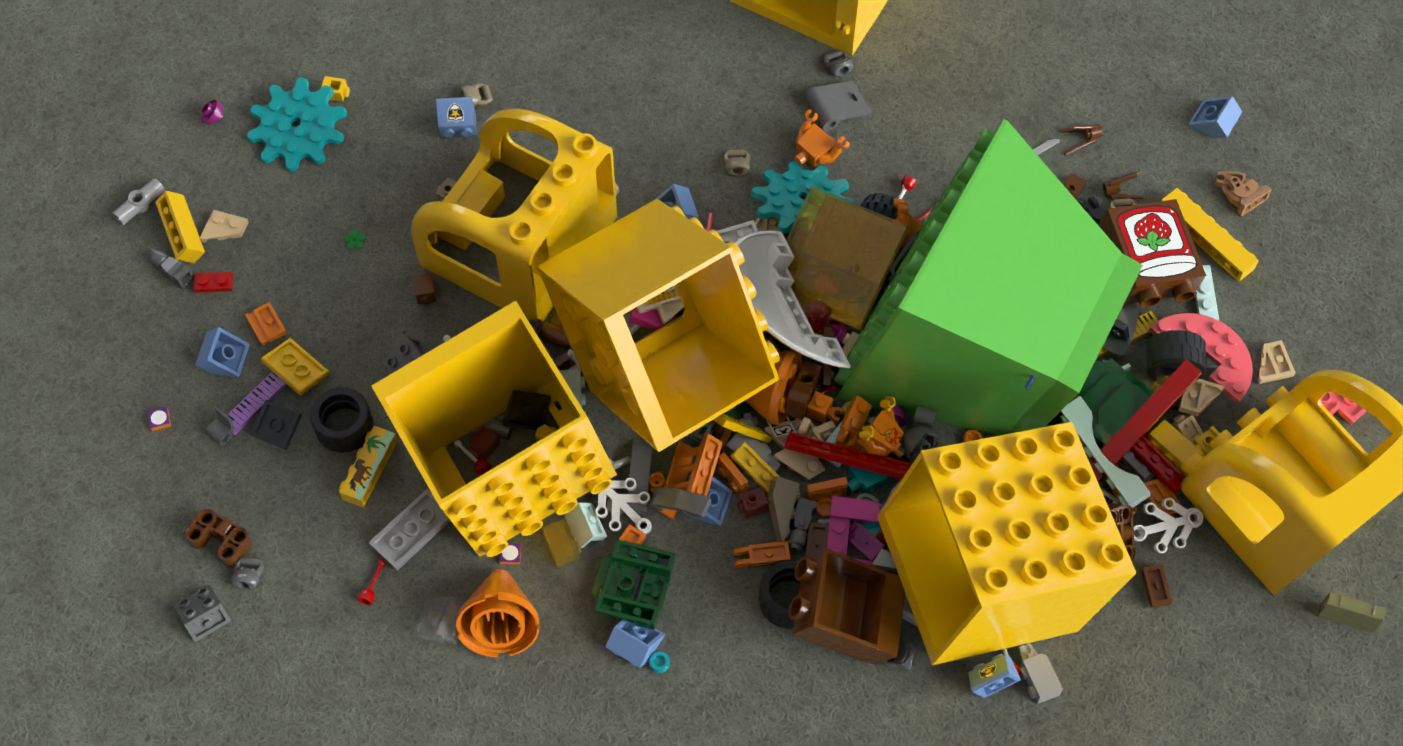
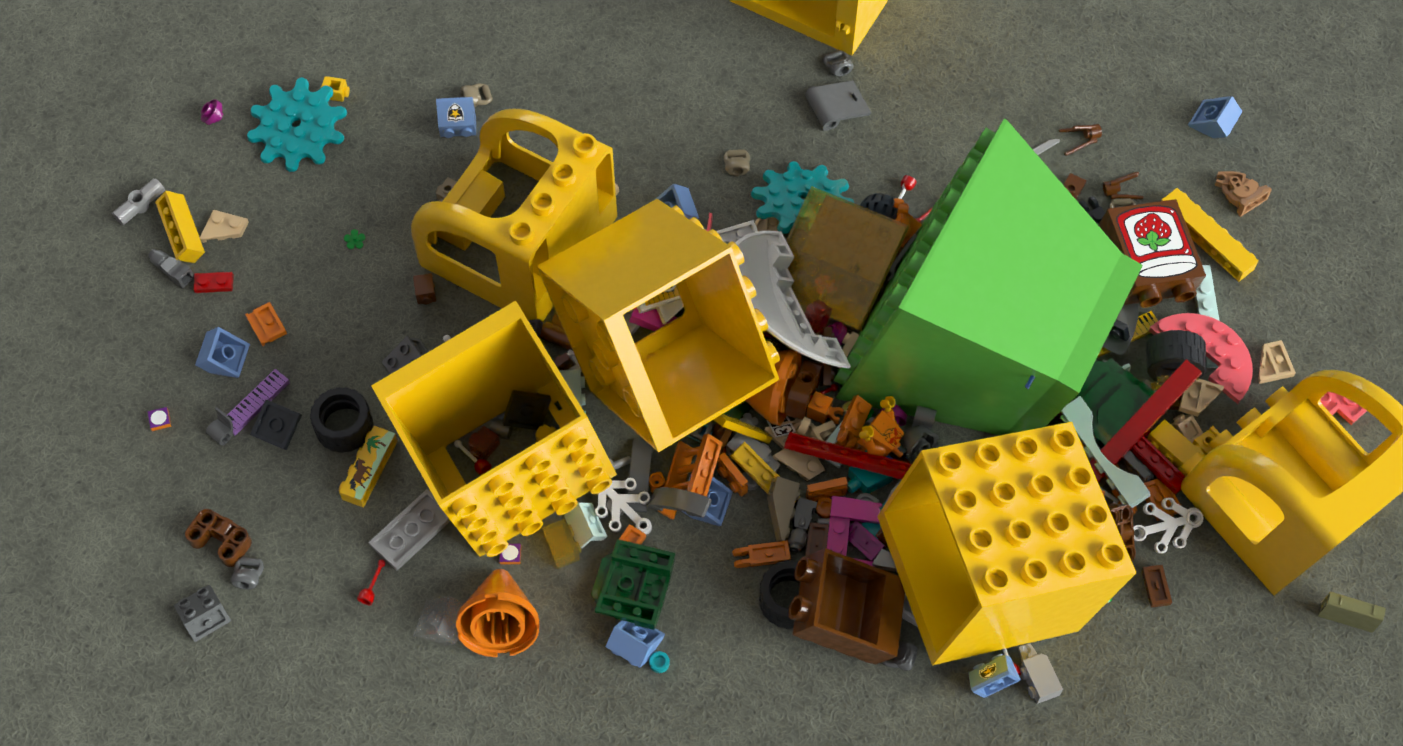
yellow tile [261,338,329,396] -> none
clear red brick [737,487,769,519] -> none
orange torso [794,110,850,167] -> none
orange tile [963,430,983,443] -> none

